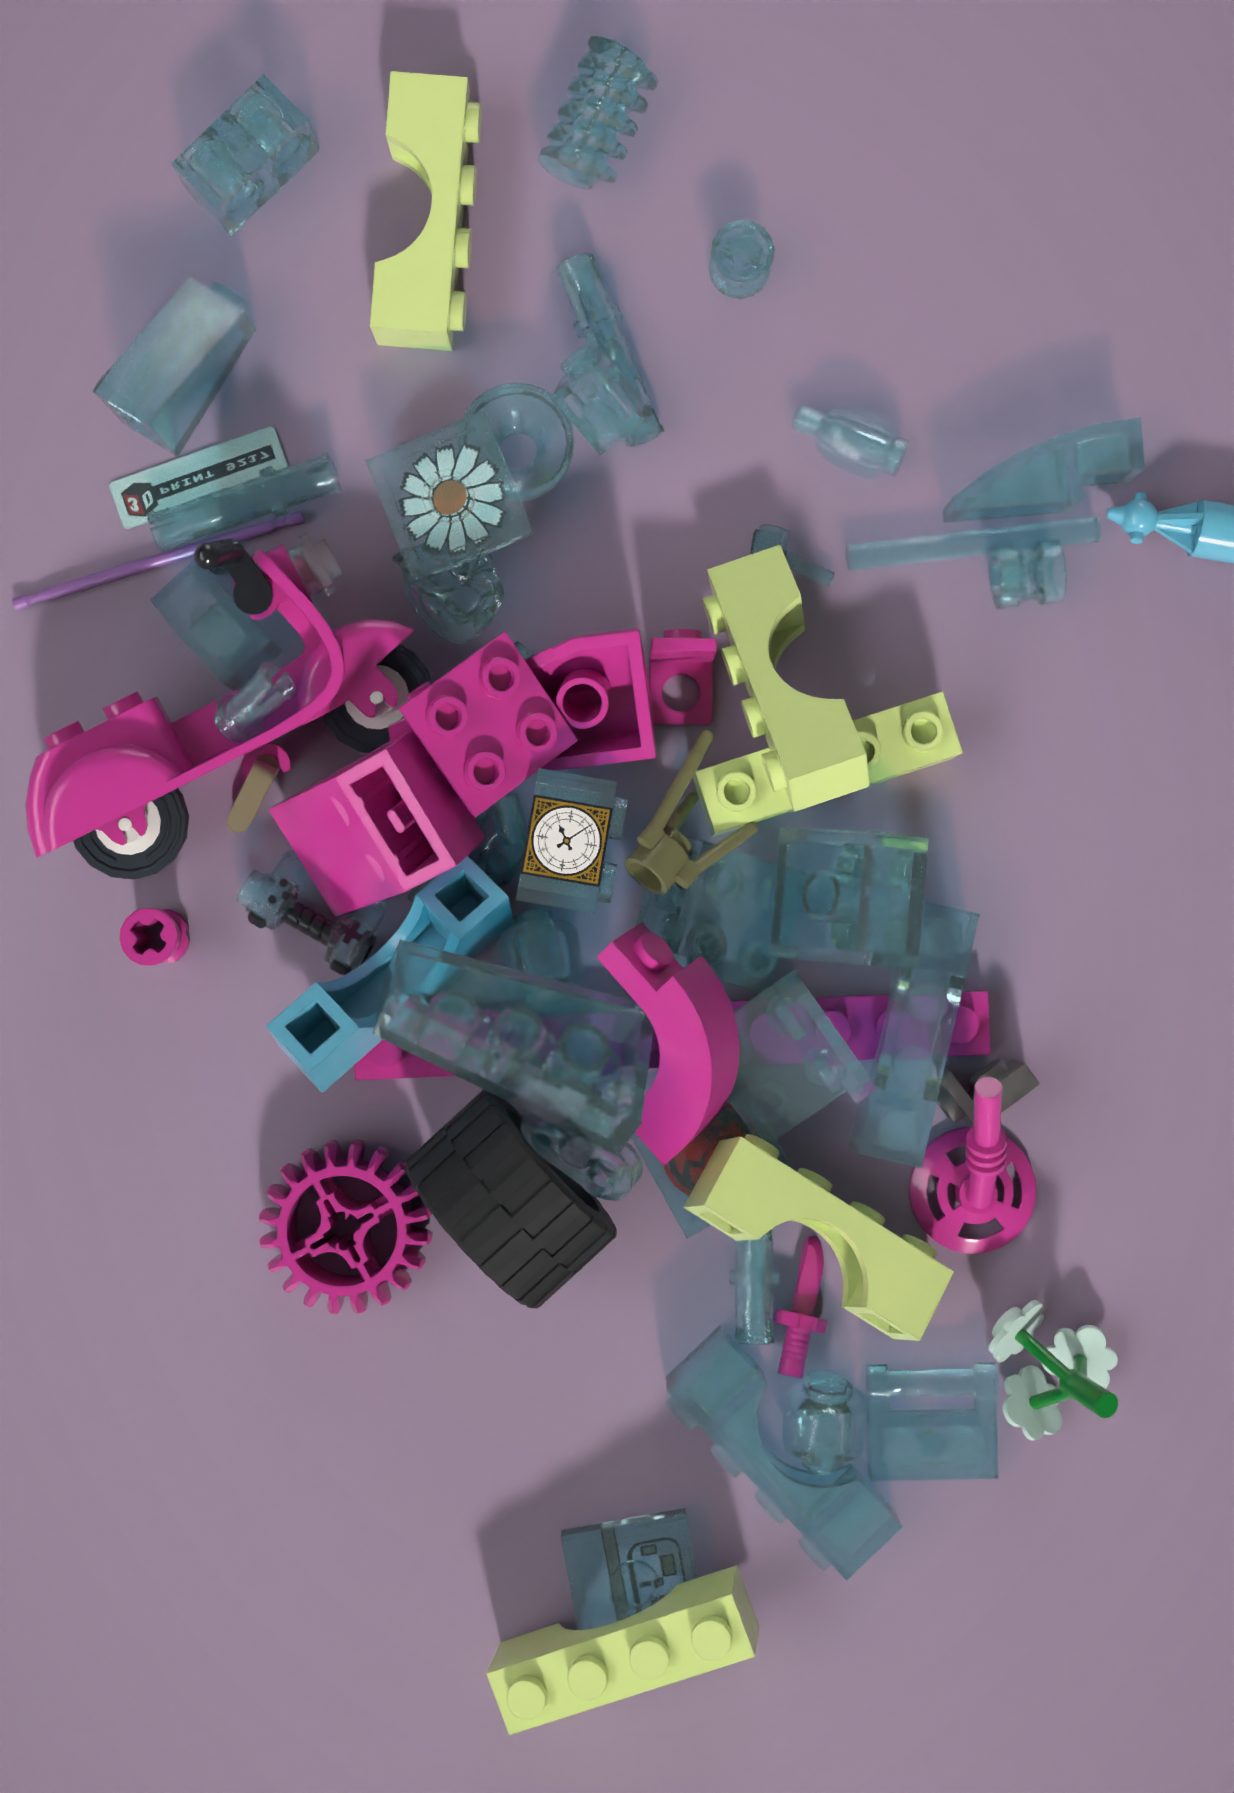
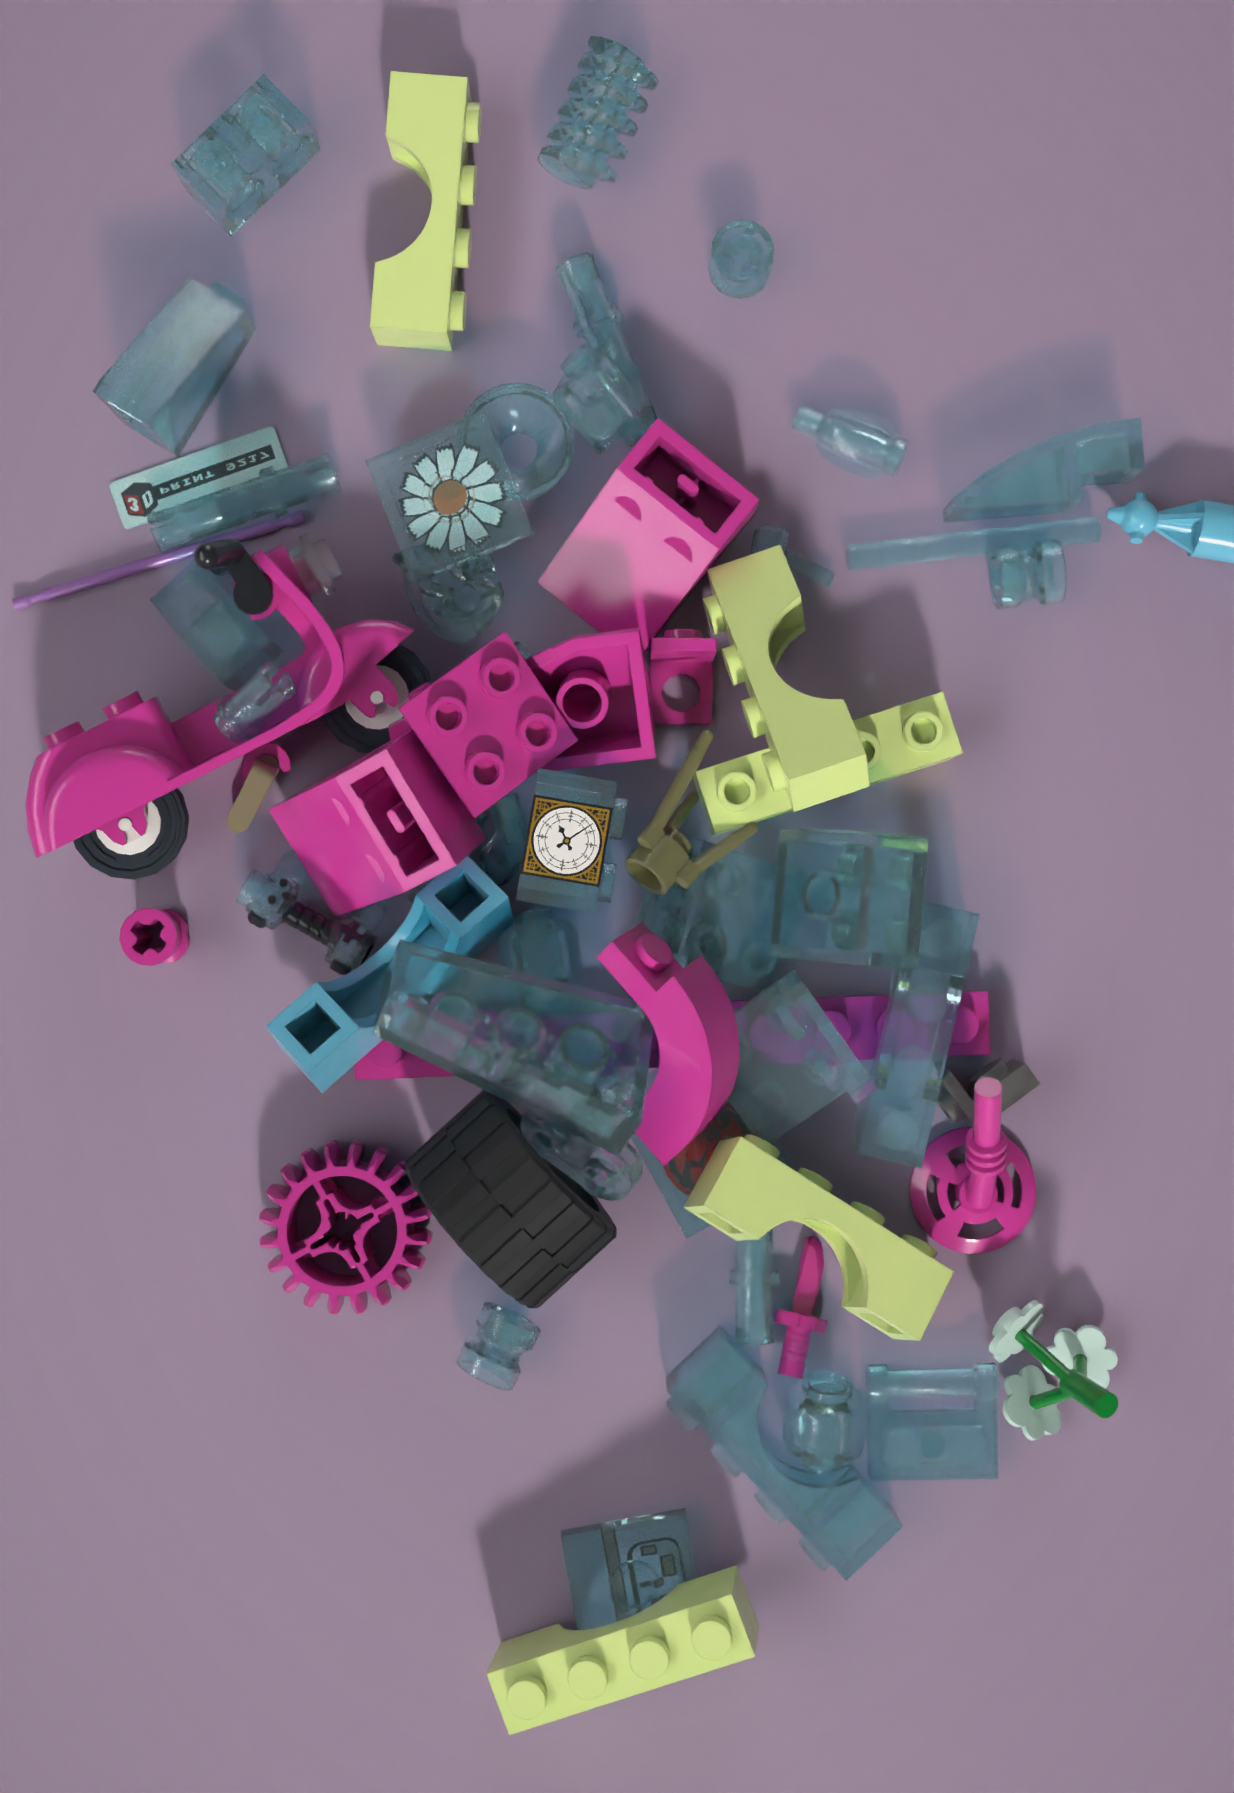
none -> clear light blue wheel [456,1302,541,1391]
none -> dark pink slope [538,418,760,652]

